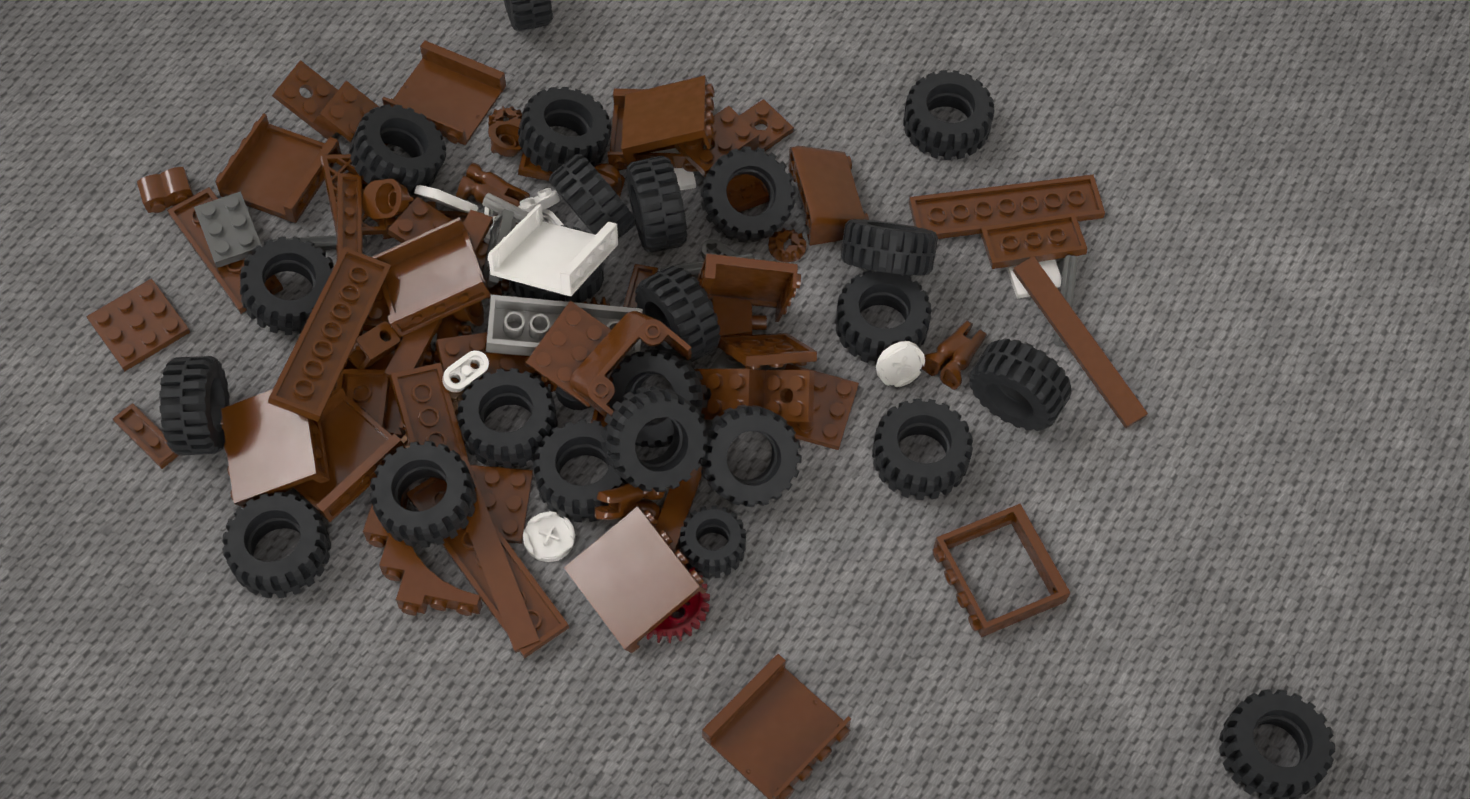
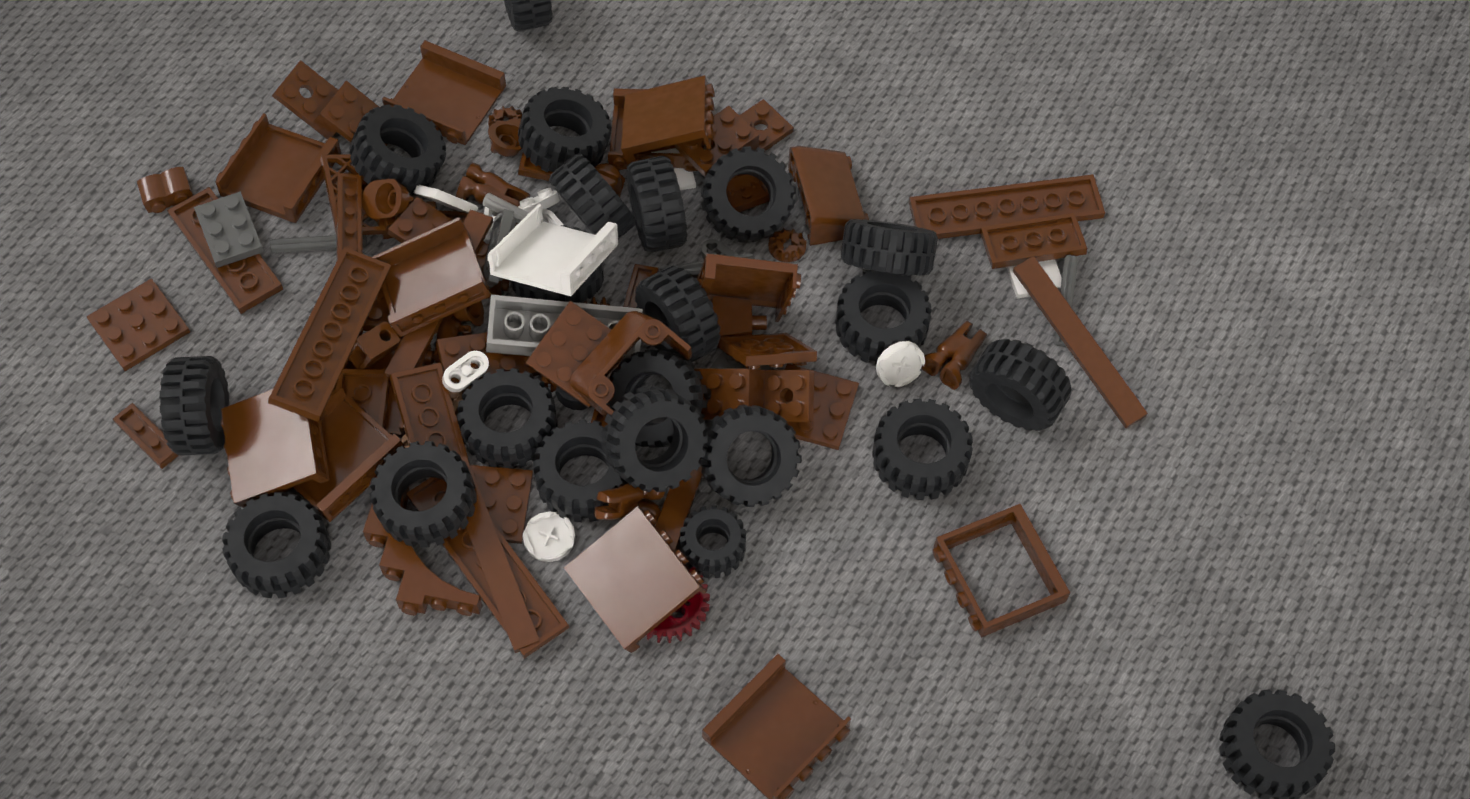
black tyre [240,236,334,335] -> none
black tyre [903,70,995,160] -> none

